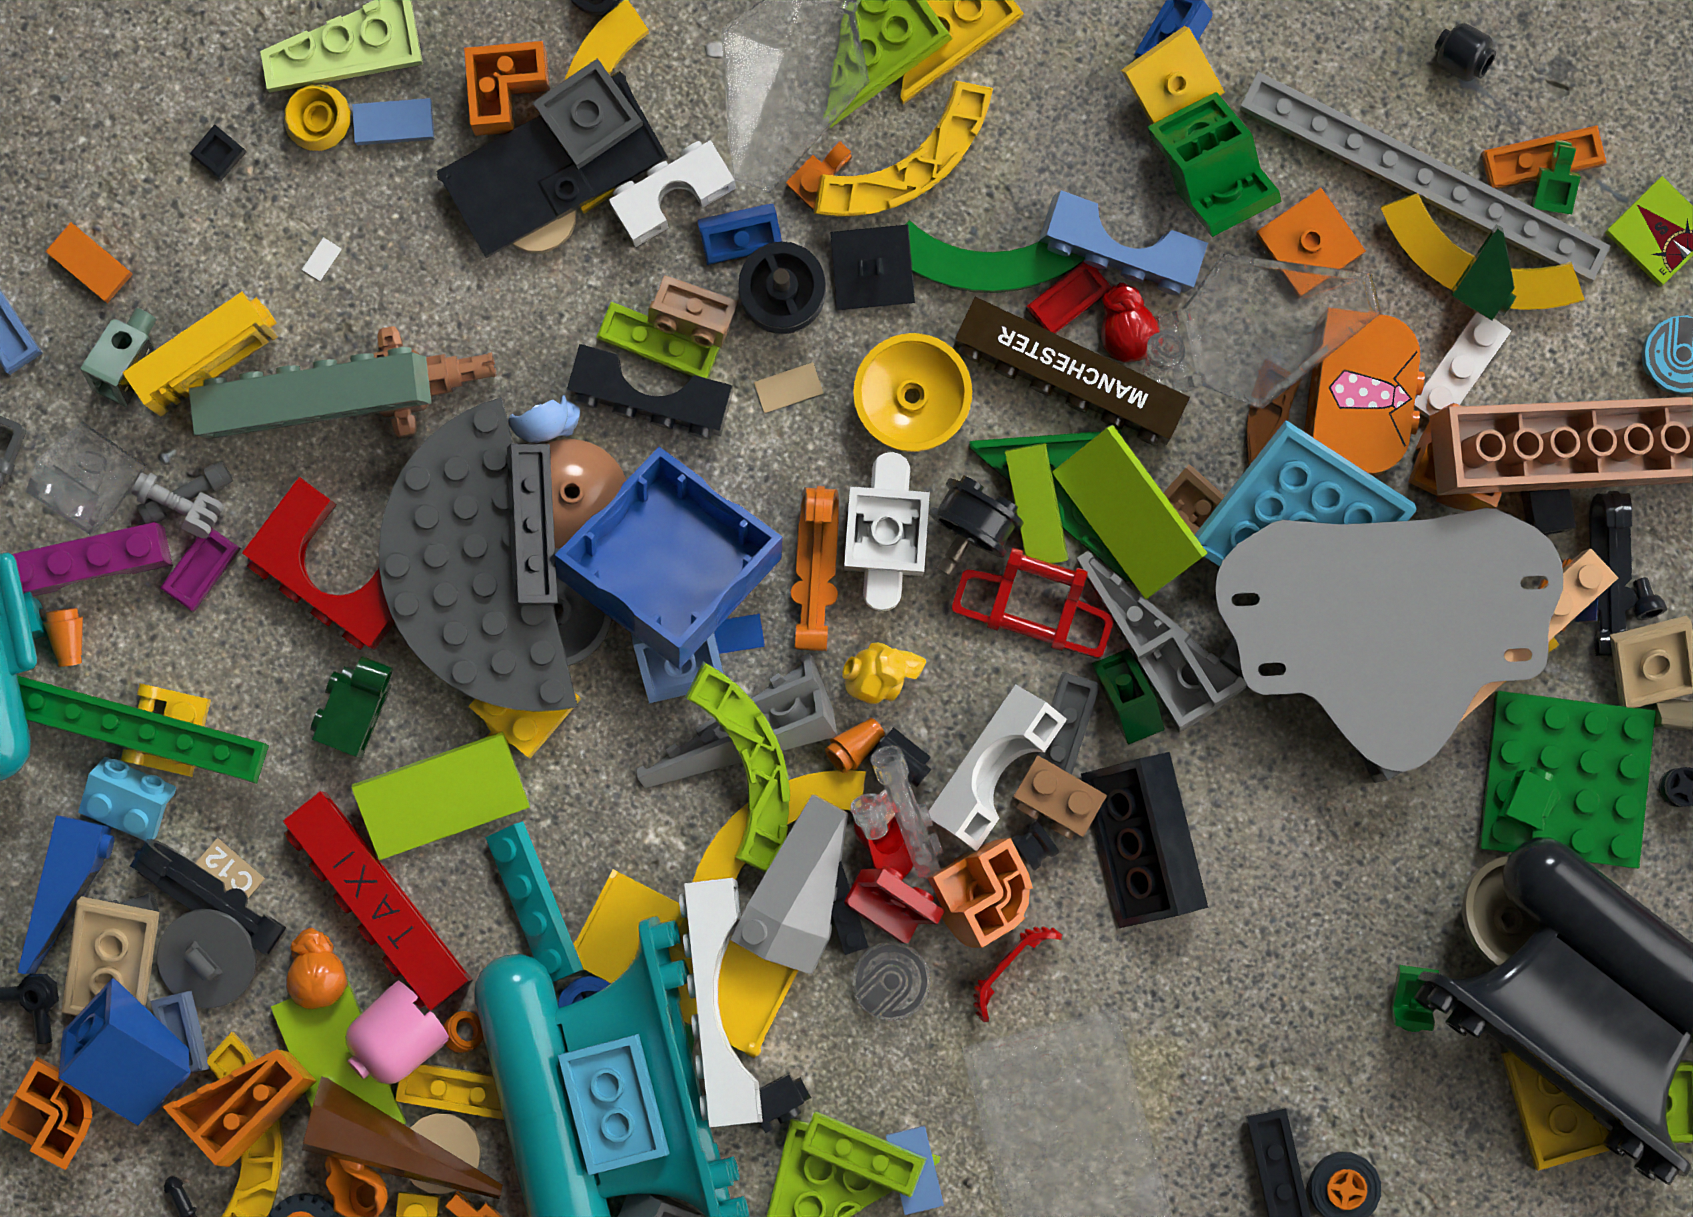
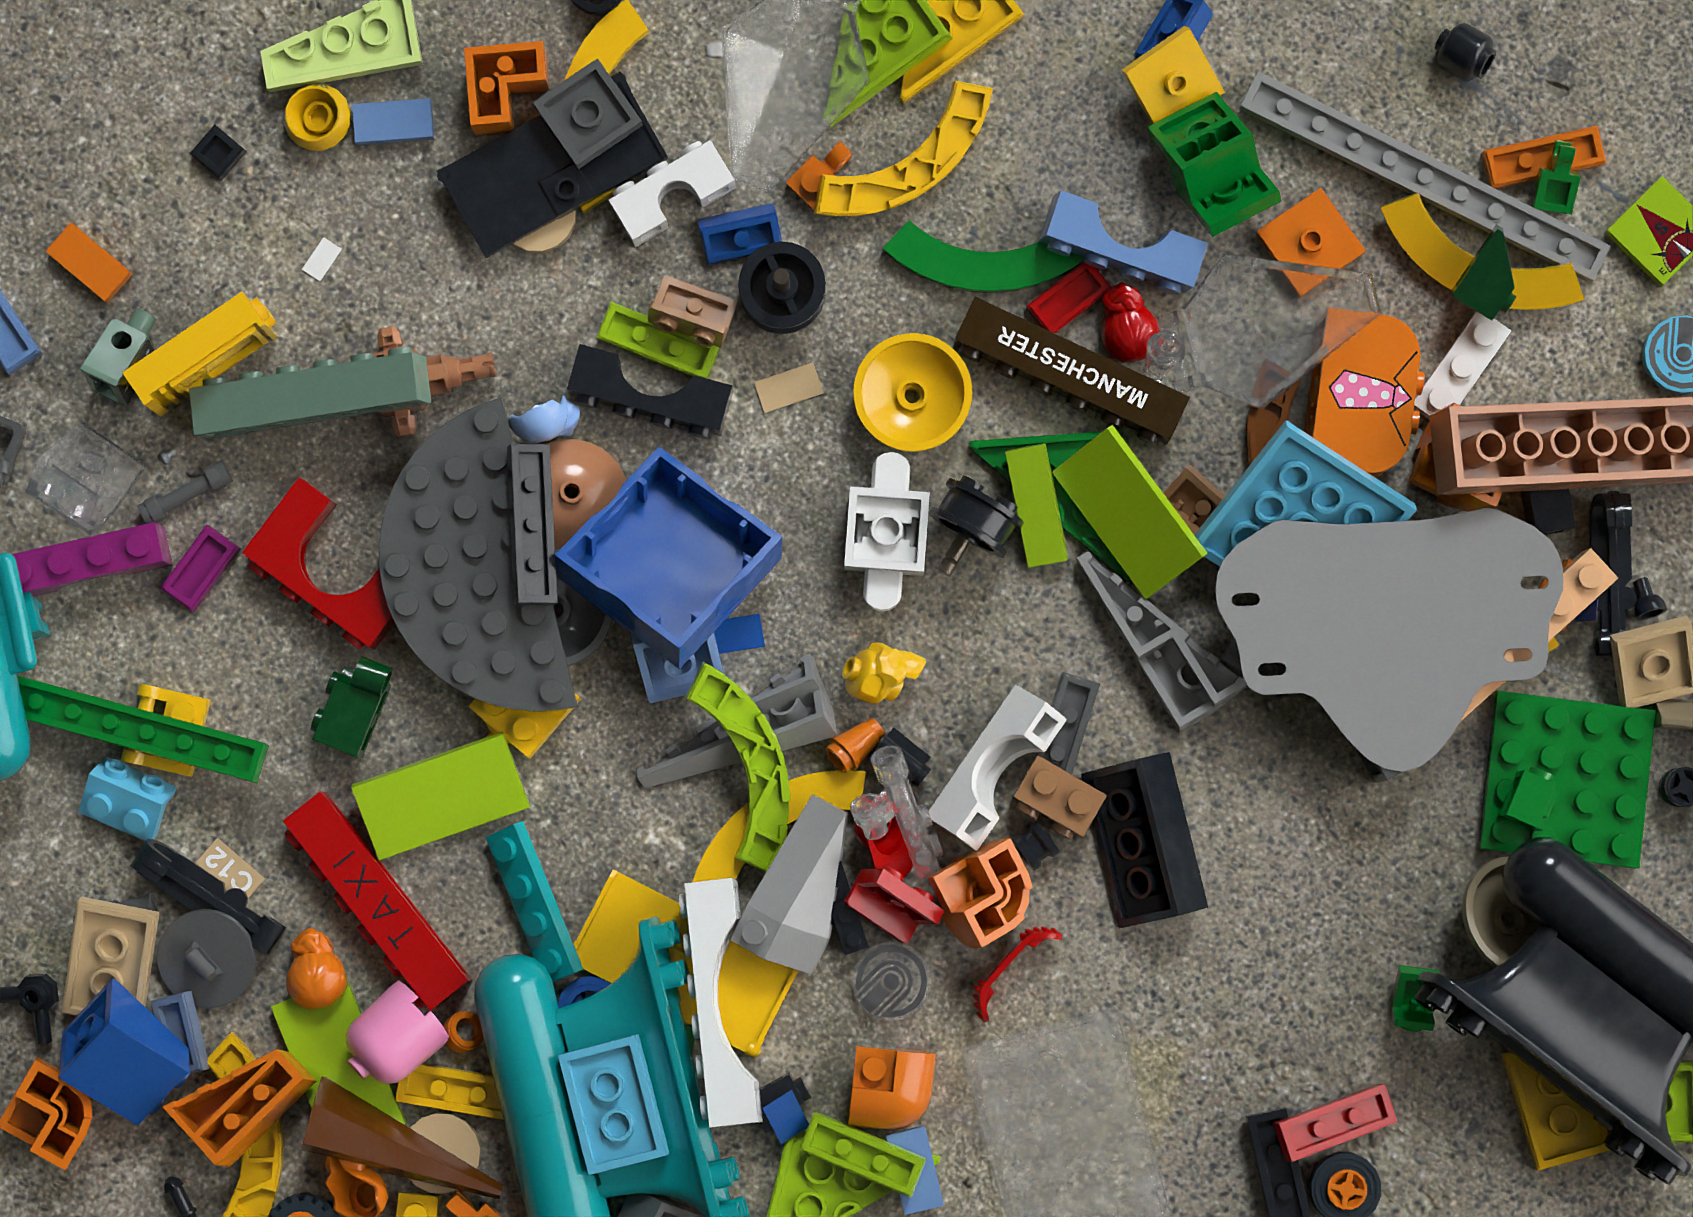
blue slope [17,815,114,974] -> none
orange cone [43,607,83,667] -> none
light grey hinge [131,472,224,538] -> none
orange piece [791,486,839,651] -> none
black piece [830,224,916,310] -> none
red bar [951,547,1114,658] -> none
dark green slope [1092,648,1165,745] -> none
none -> blue sticker [762,1090,809,1144]
none -> orange brick [848,1045,936,1130]
none -> plate [1273,1084,1398,1162]

